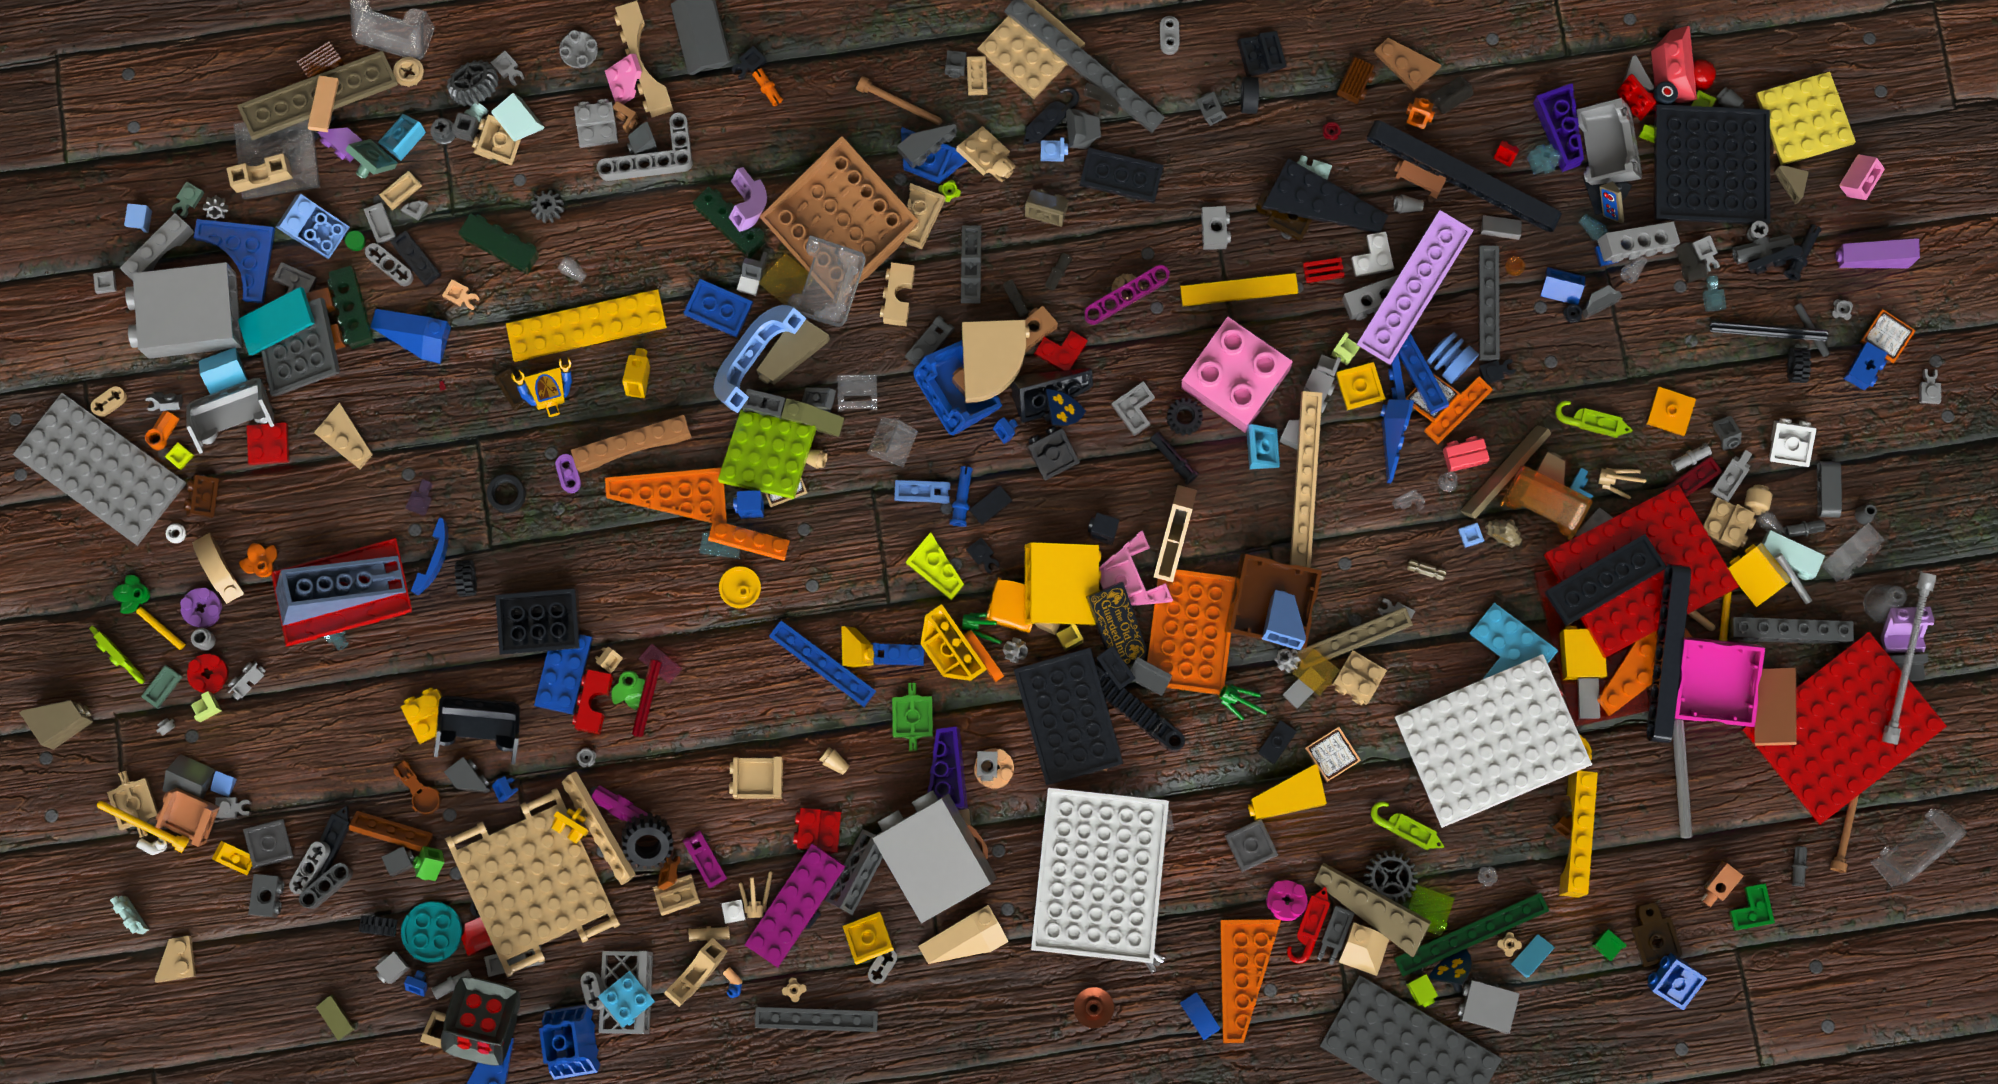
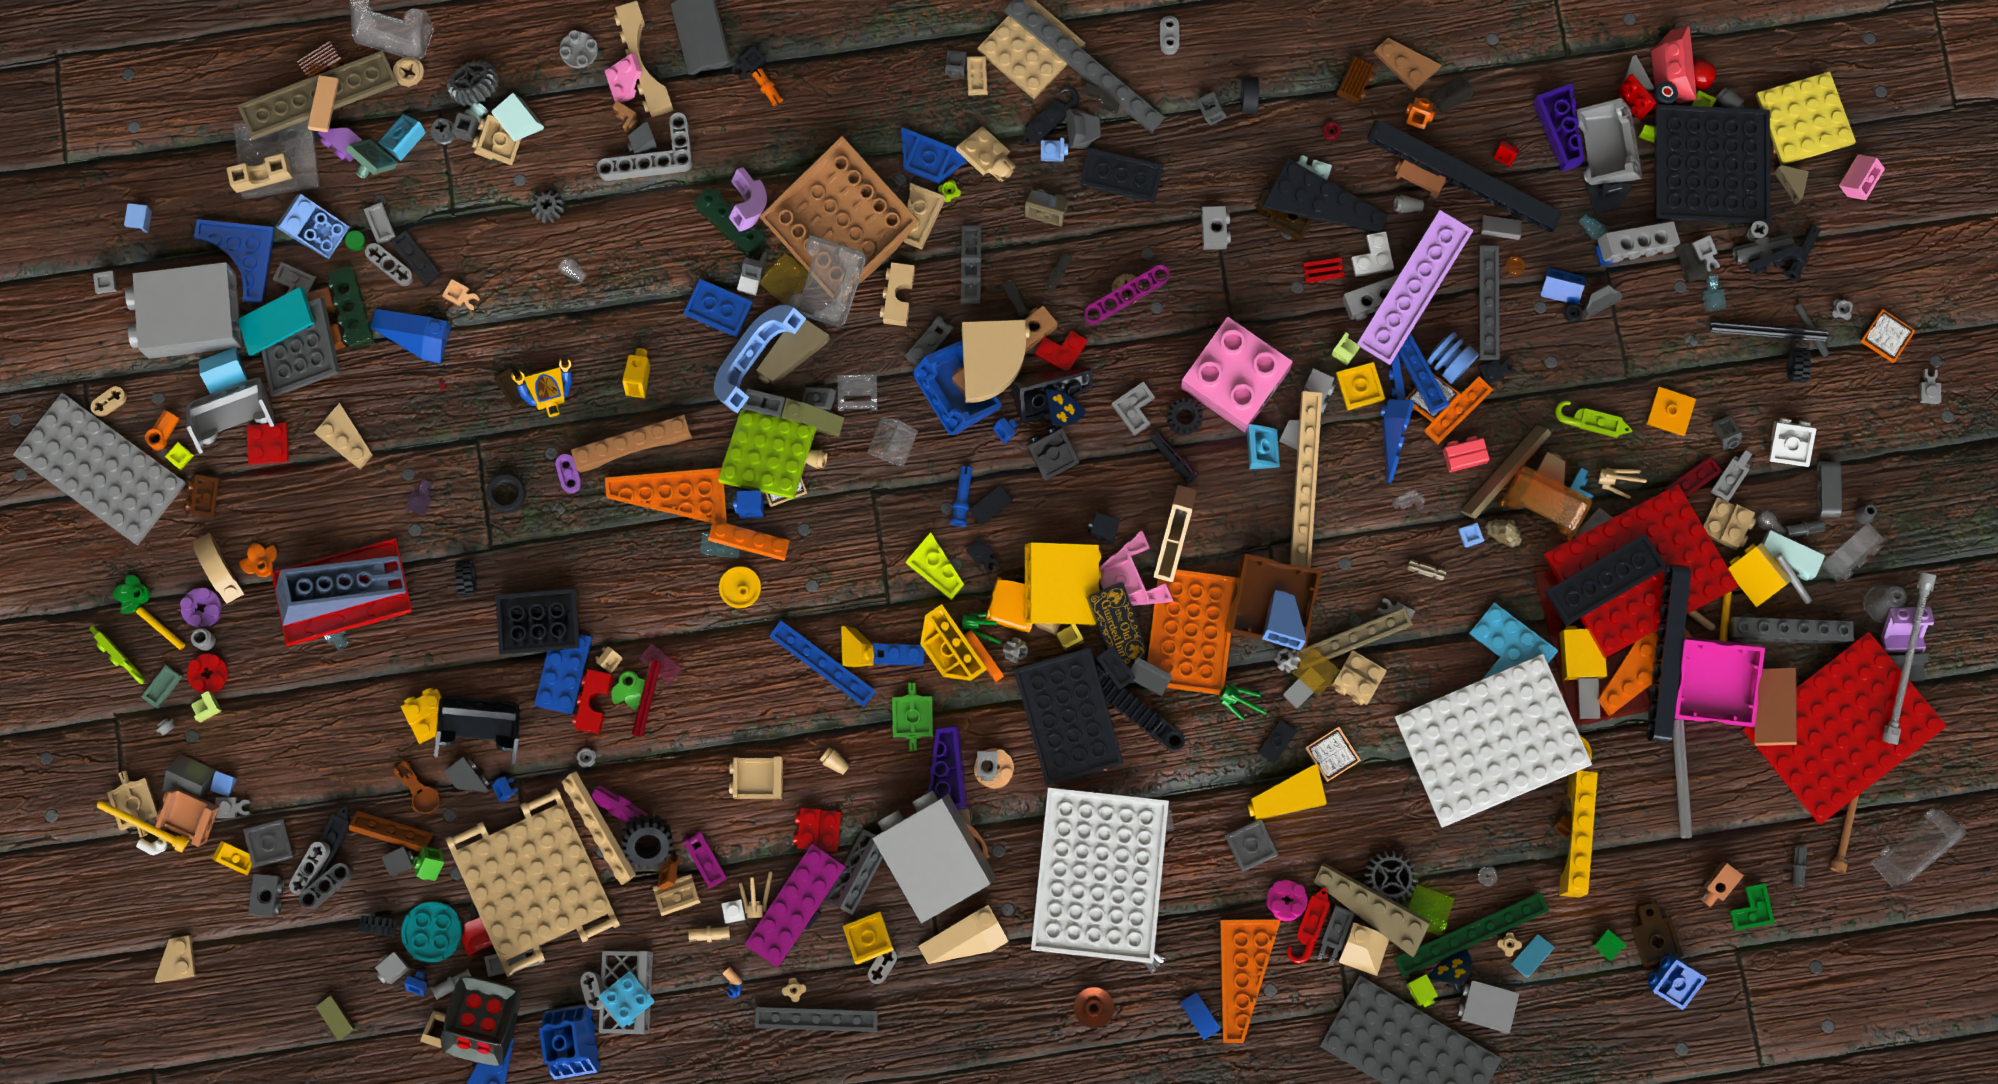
dark tan slope [19,700,93,750] -> none
light aqua plate [110,896,149,935] -> none
light grey arch [120,213,194,281] -> none
dark grey plate [145,393,183,411] -> none
white plate [166,523,186,543] -> none
sand green plate [171,182,204,218] -> none
light grey gear [203,195,228,220] -> none
light grey hinge [227,661,266,700] -> none
tan tile [379,171,422,210] -> none
light grey tile [401,200,428,221] -> none
blue slope [411,517,448,595] -> none
clear green brick [458,213,540,275] -> none
light grey plate [490,51,525,86] -> none
yellow plate [506,289,667,362] -> none
yellow hips [551,808,589,844] -> none
light grey plate [574,99,618,148] -> none
tan arch [664,938,727,1007] -> none
medium nougat piece [856,76,942,125] -> none
medium blue plate [895,480,951,504] -> none
dark grey slope [897,124,957,168] -> none
yellow tile [1180,273,1298,306] -> none
black slope [1237,31,1287,77] -> none
light grey panel [1316,355,1341,378] -> none
lime plate [1371,801,1444,850] -> none
clear cone [1438,472,1458,492] -> none
clear light blue brick [1527,144,1560,175] -> none
slope [1600,181,1624,223] -> none
clear cone [1620,256,1647,284] -> none
light grey pin [1671,443,1712,472] -> none
tan head [1744,485,1772,515] -> none
medium lavender slope [1836,239,1920,268] -> none
blue brick [1844,342,1888,390] -> none

